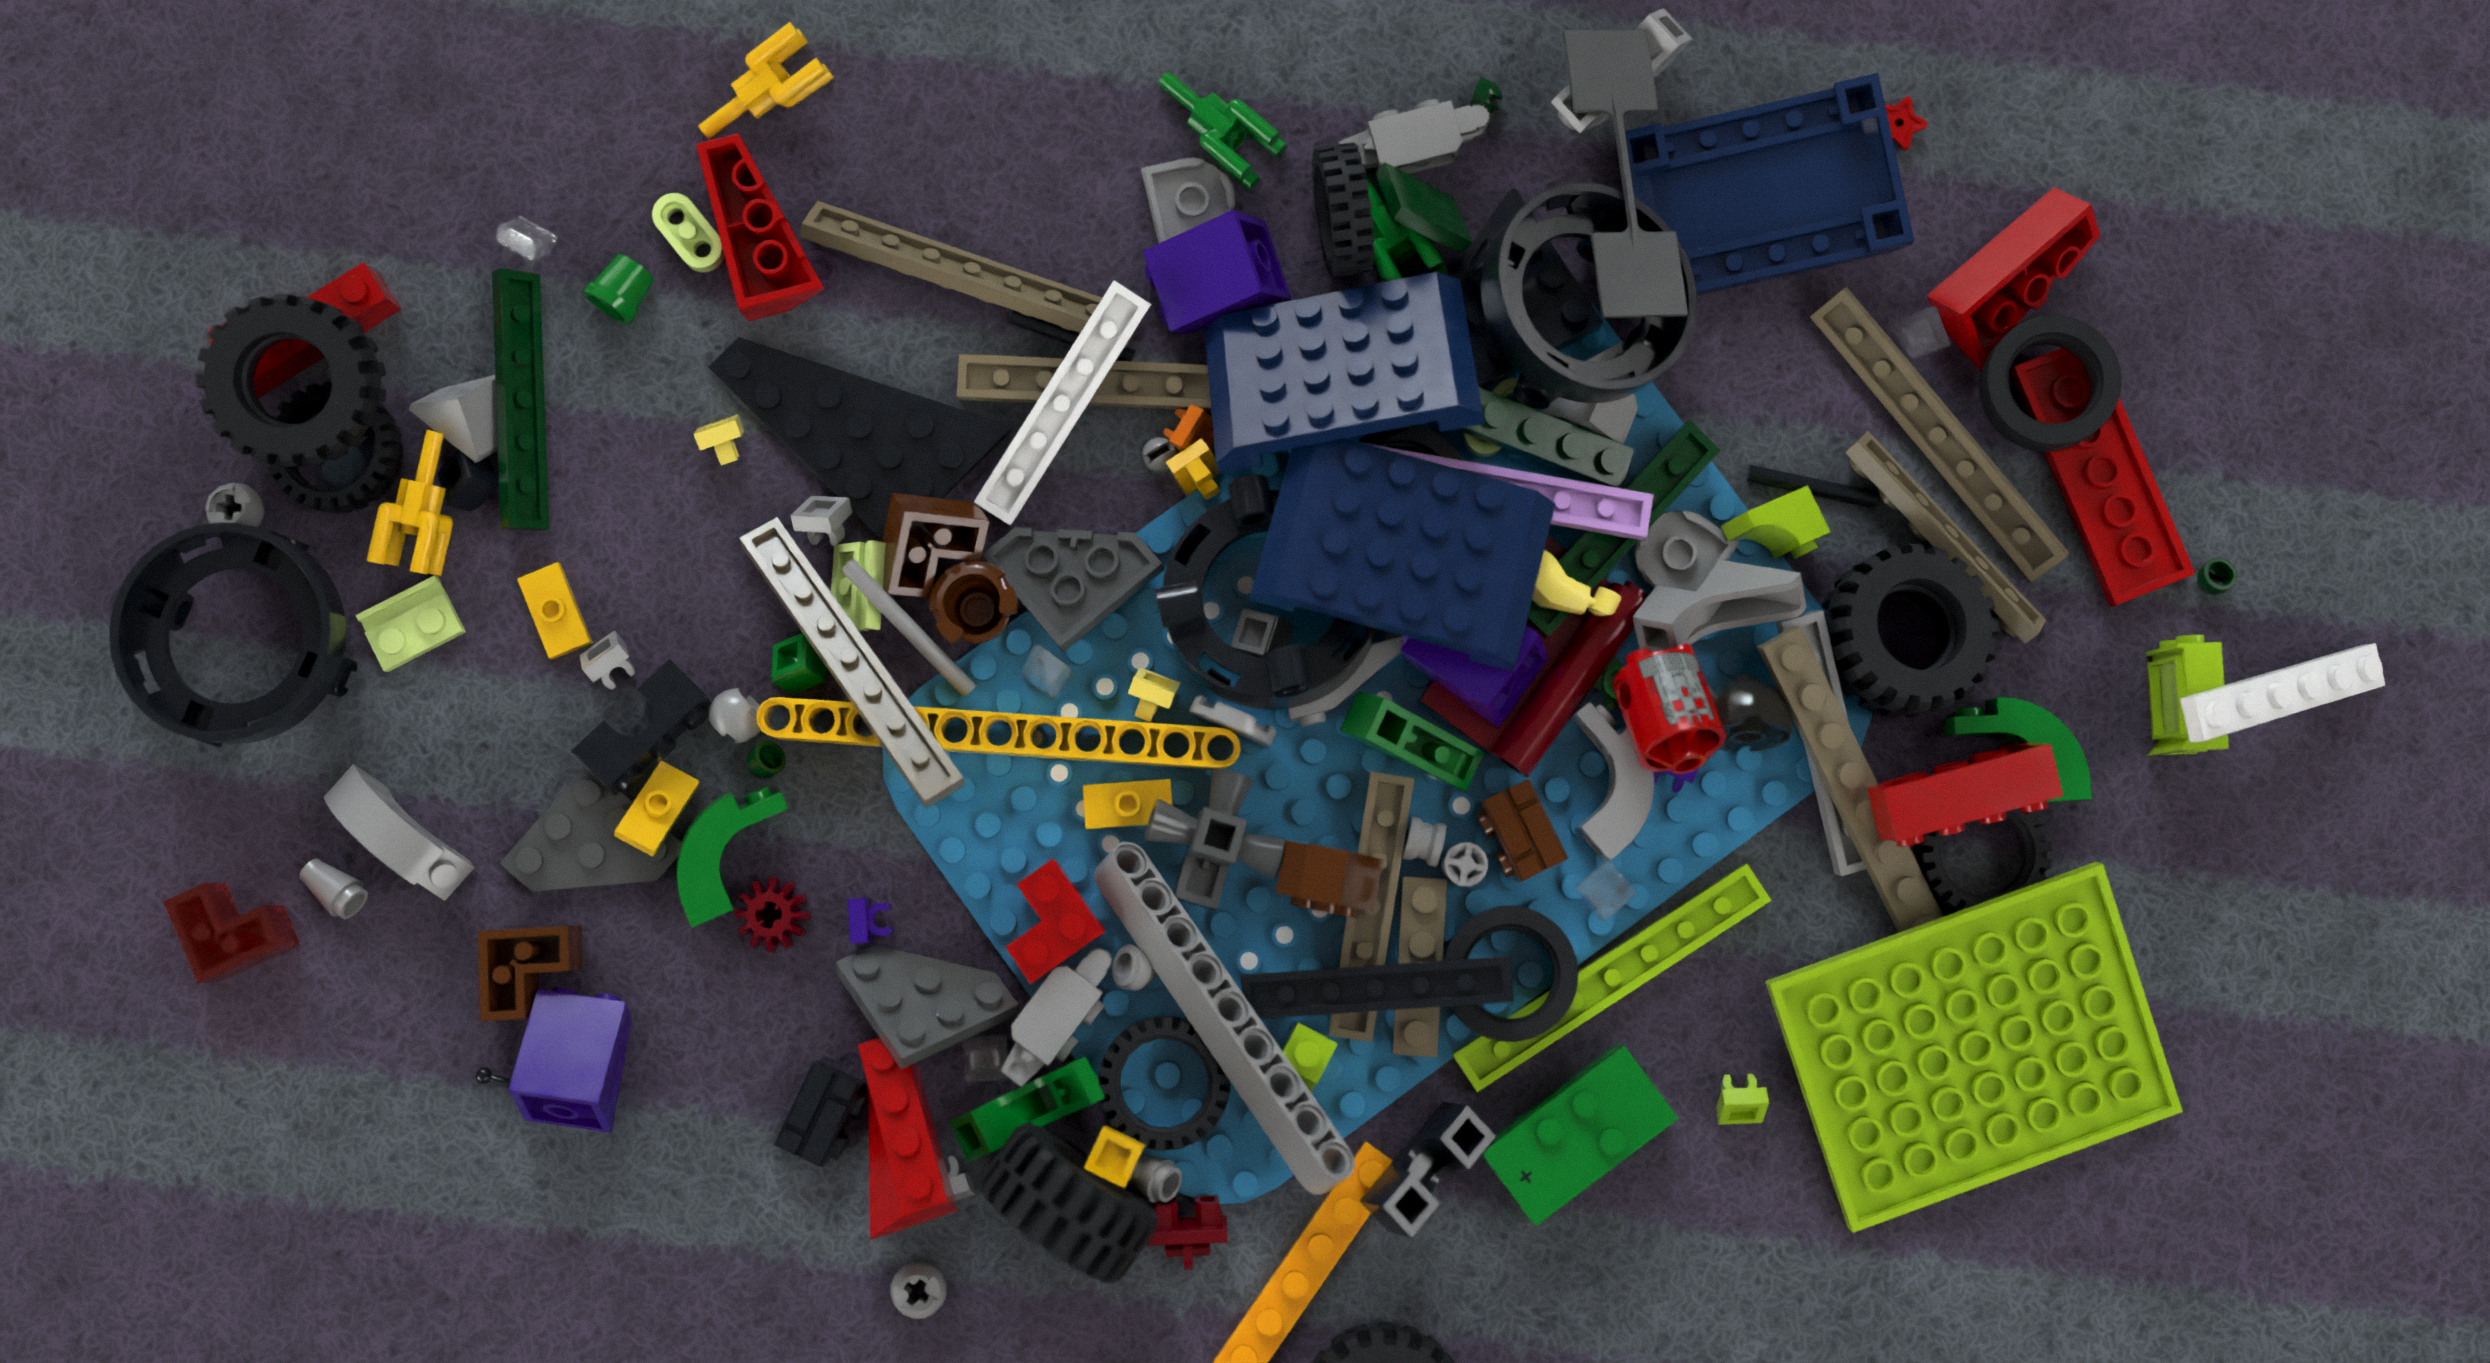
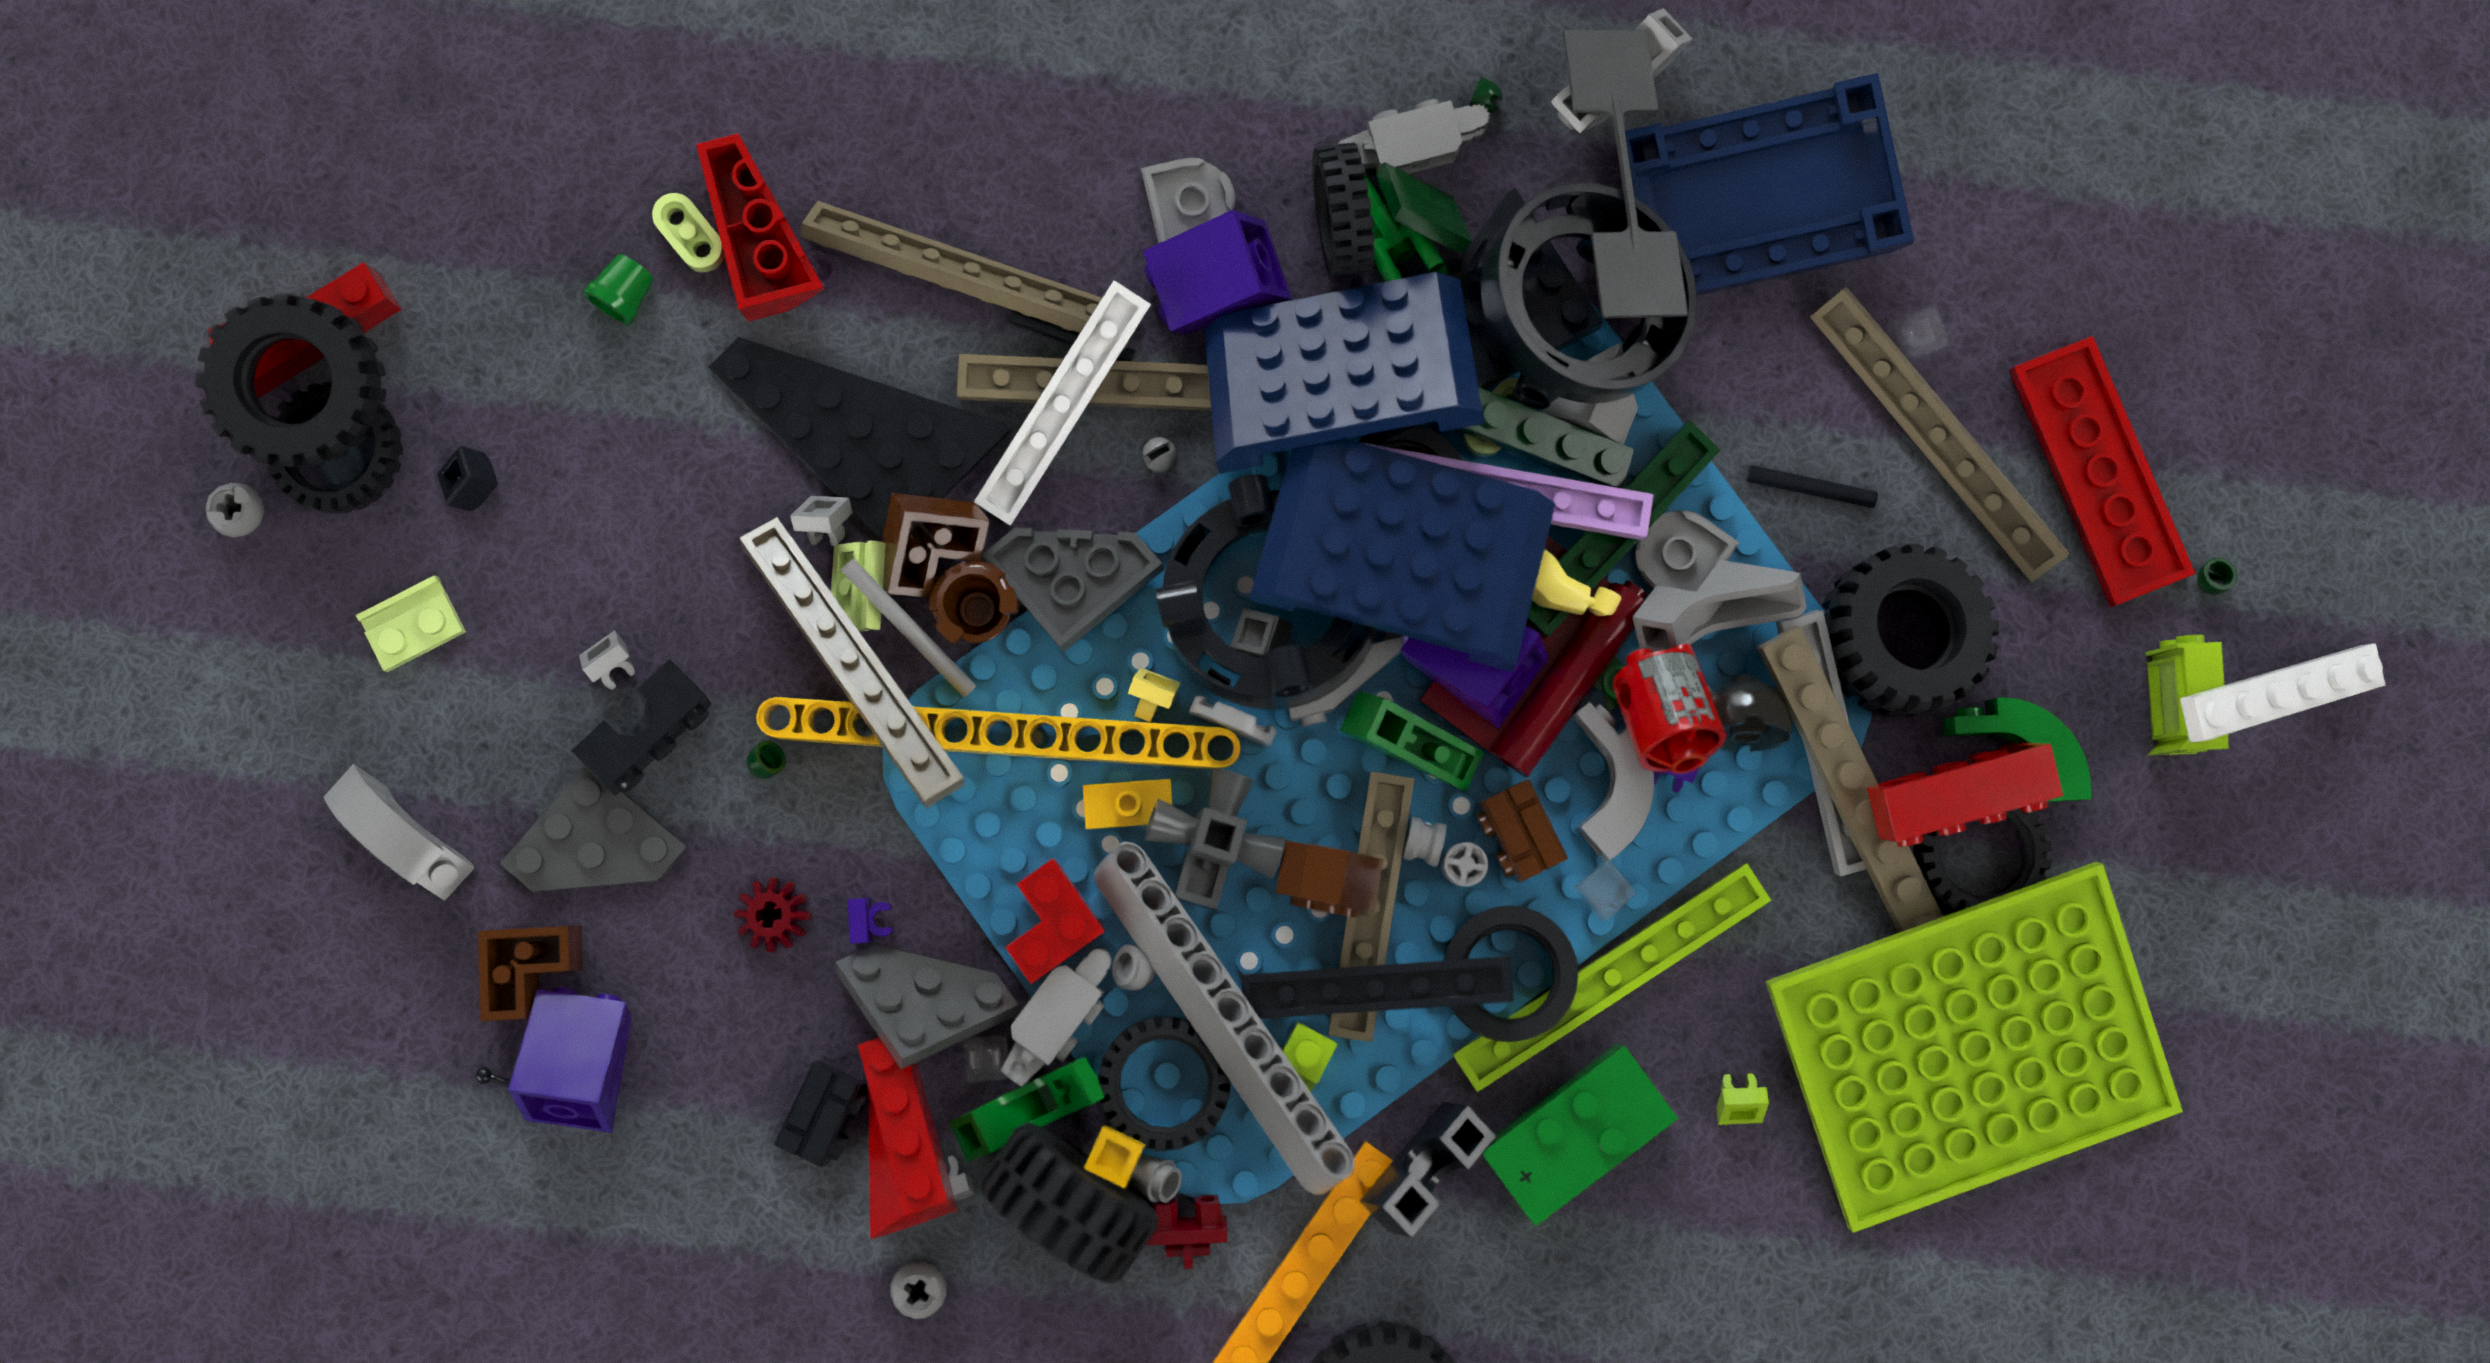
black piece [109,522,357,747] -> none
clear red brick [163,883,301,984] -> none
light grey cone [299,858,368,919] -> none
yellow plant [366,430,453,576] -> none
light grey slope [409,375,498,463] -> none
dark green plate [492,268,549,531] -> none
clear tile [495,216,558,272] -> none
yellow plate [517,562,593,660] -> none
yellow plate [614,760,700,857] -> none
green arch [676,786,788,928] -> none
light yellow tile [694,414,744,466] -> none
yellow plant [698,22,834,139] -> none
light grey piece [708,688,761,743] -> none
green slope [771,633,827,693] -> none
clear slope [1021,645,1074,701] -> none
green plant [1158,71,1288,191] -> none
orange tile [1163,404,1214,452] -> none
yellow tile [1165,438,1220,501] -> none
dark tan plate [1392,876,1447,1057] -> none
lime arch [1721,485,1831,559] -> none
dark tan plate [1845,431,2046,644] -> none
red plate [1885,96,1928,151] -> none
red wedge [1927,188,2101,371] -> none
black tyre [1979,315,2122,452] -> none

